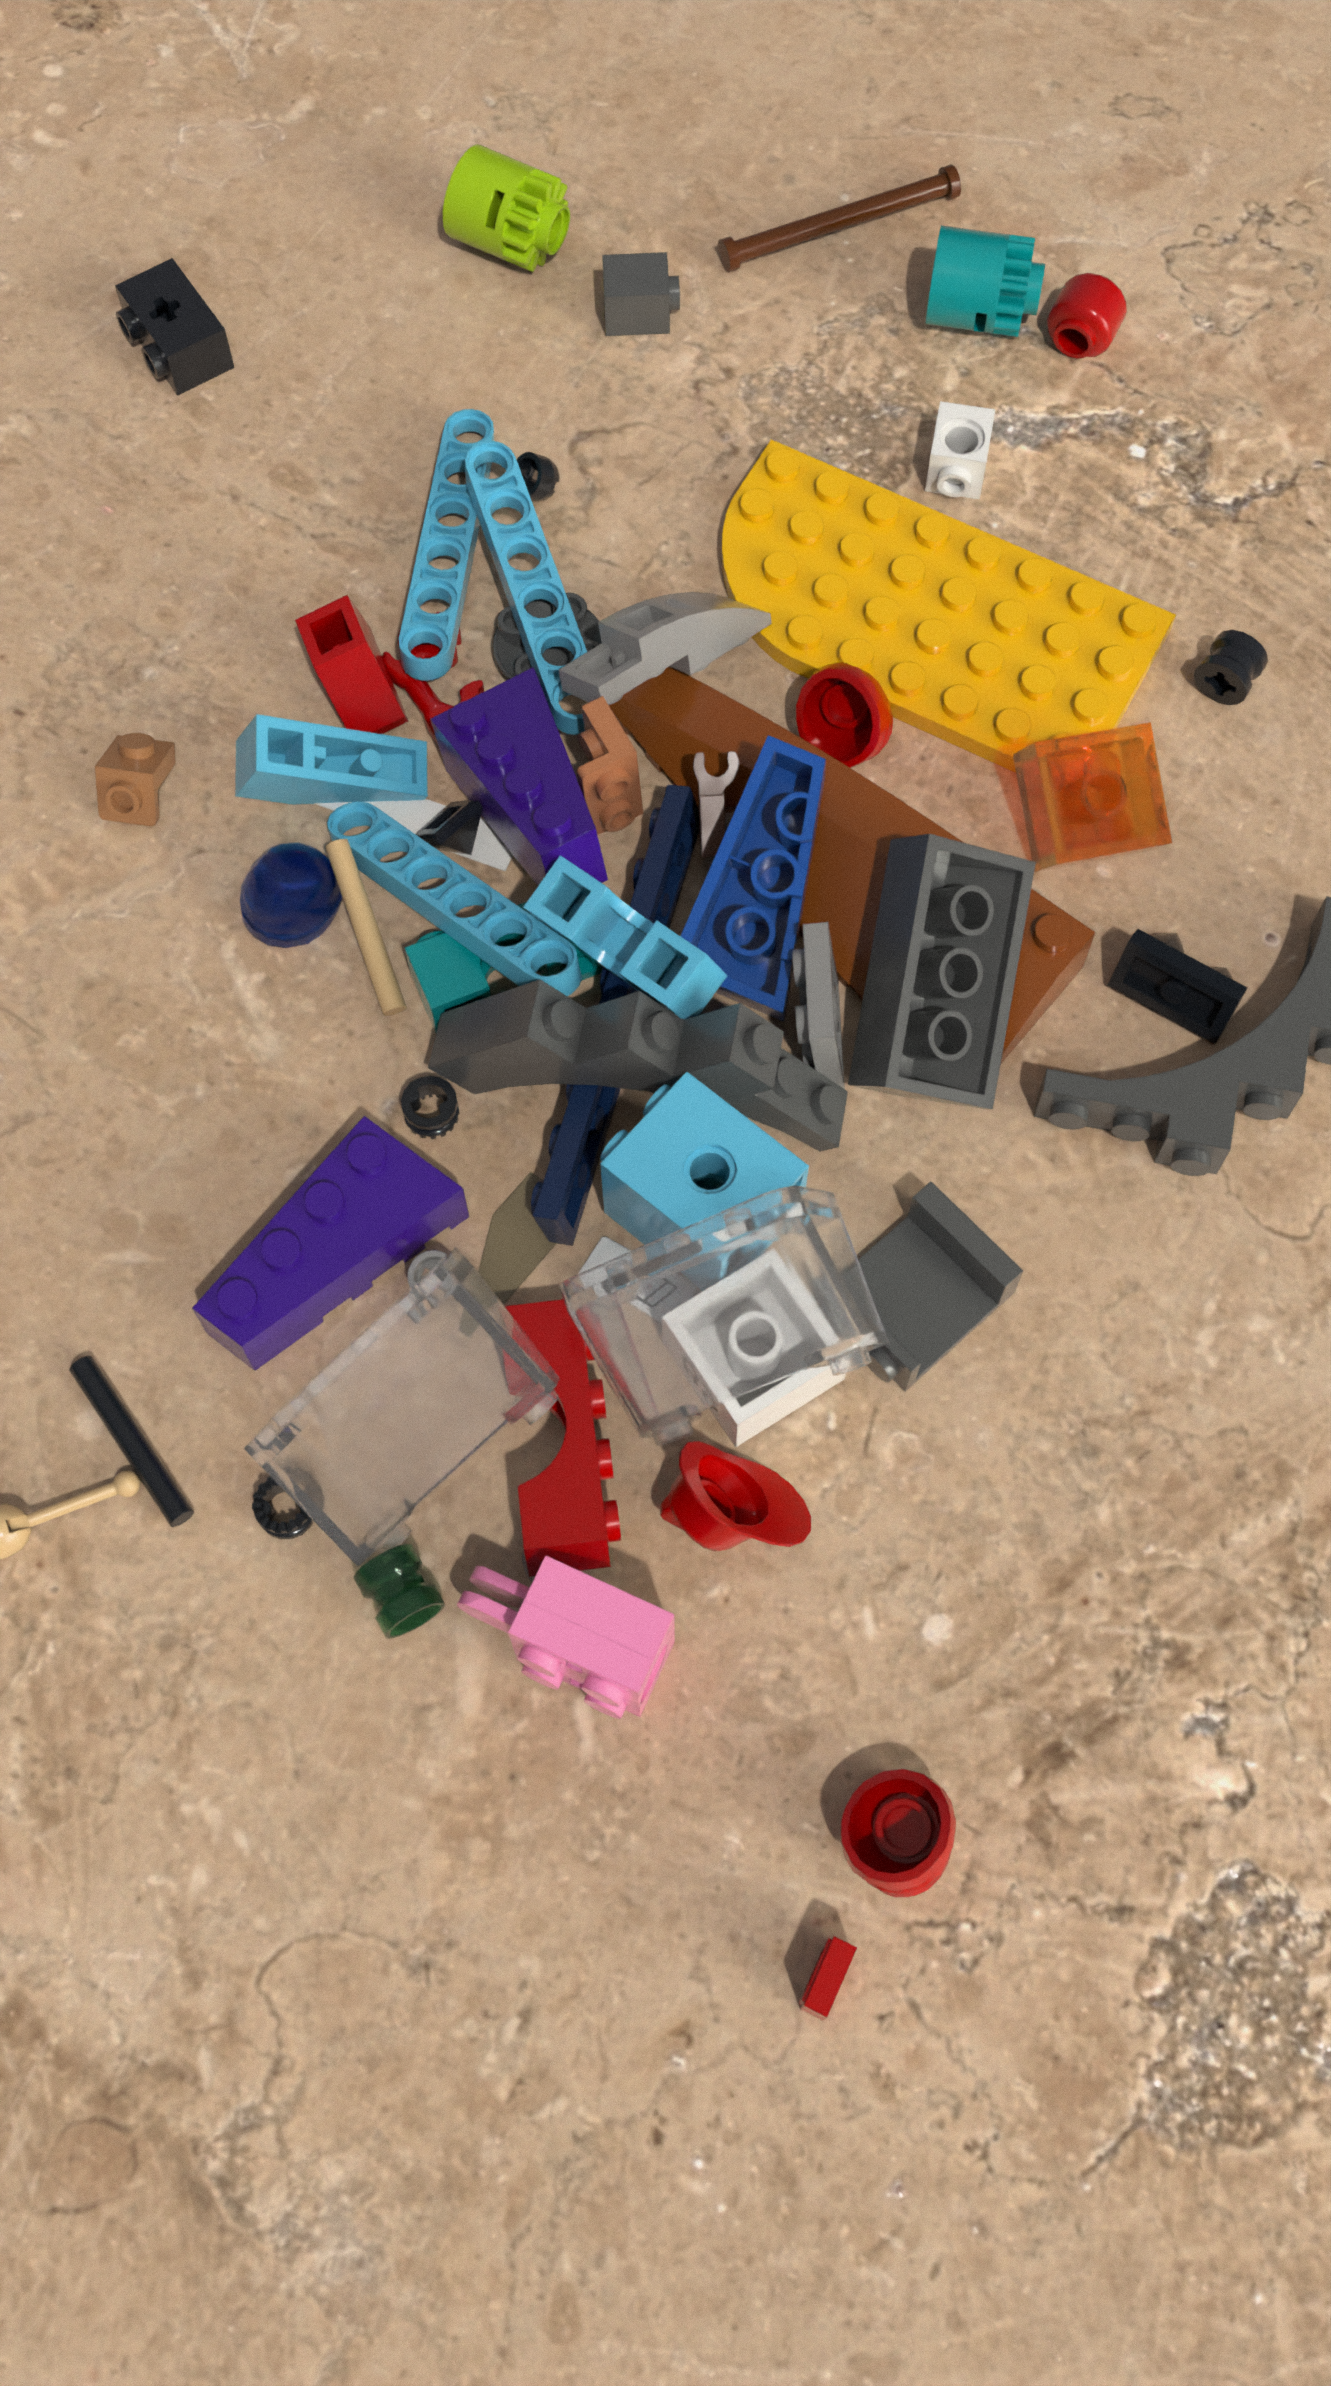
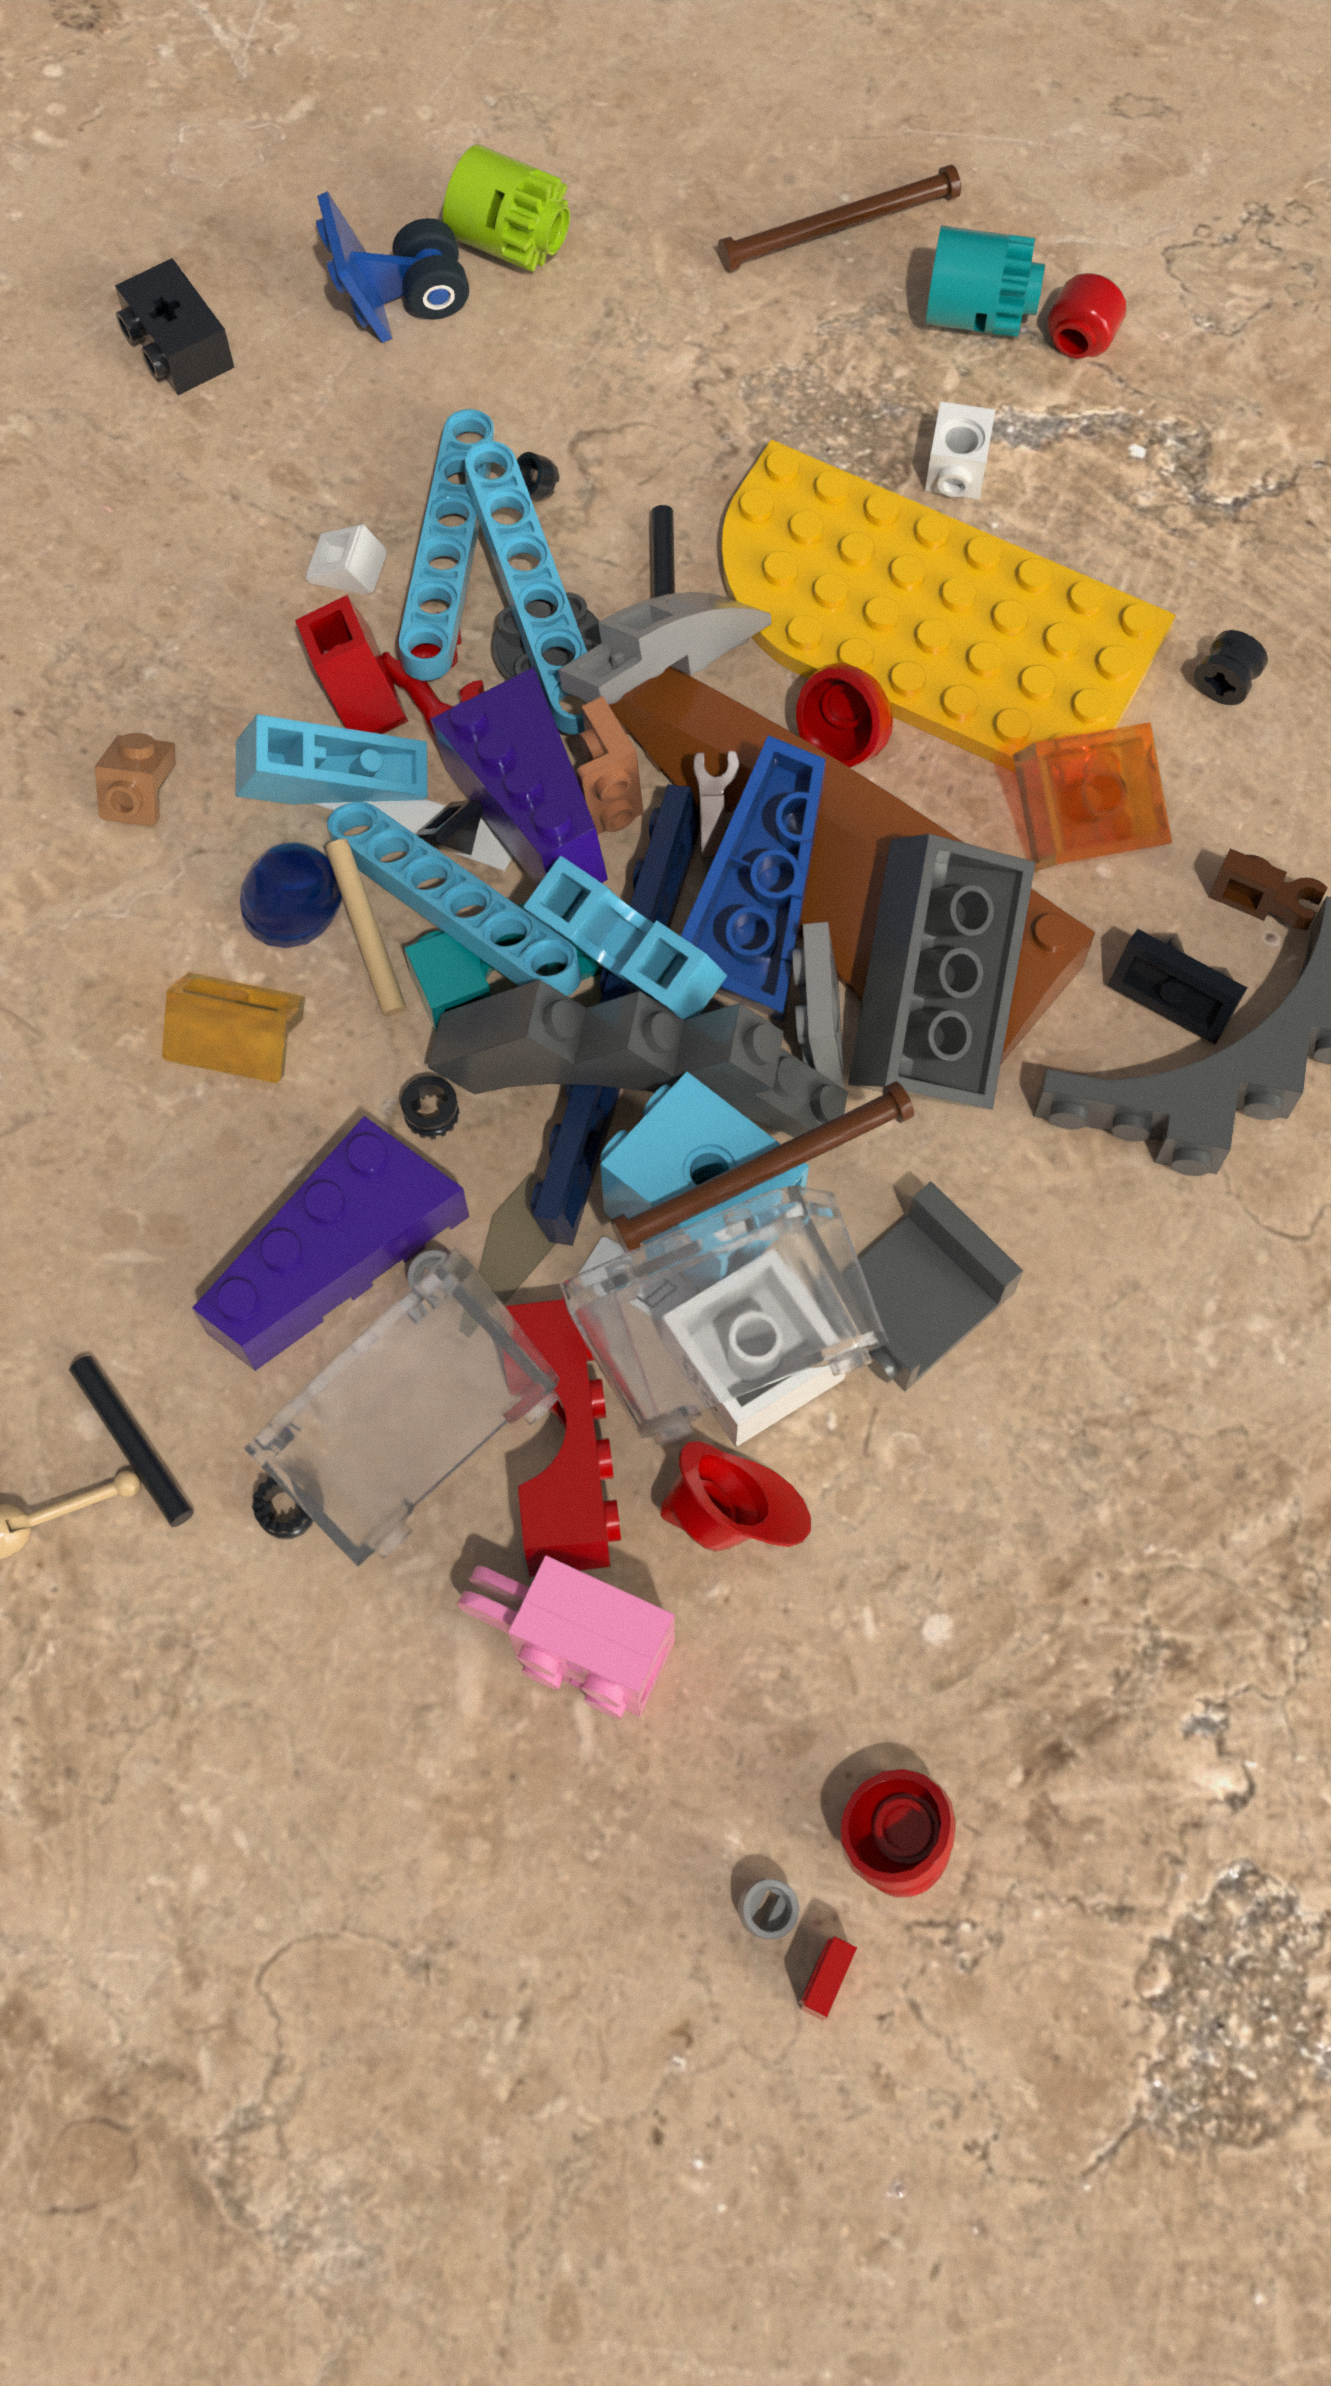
clear green wheel [353,1544,445,1639] -> none
dark grey brick [602,252,680,336] -> none
none -> clear yellow panel [162,972,305,1083]
none -> white slope [305,524,387,594]
none -> plate [316,191,469,343]
none -> reddish brown bar [611,1081,914,1256]
none -> black bar [651,505,675,598]
none -> light grey hinge [738,1879,799,1939]
none -> reddish brown plate [1208,848,1328,930]

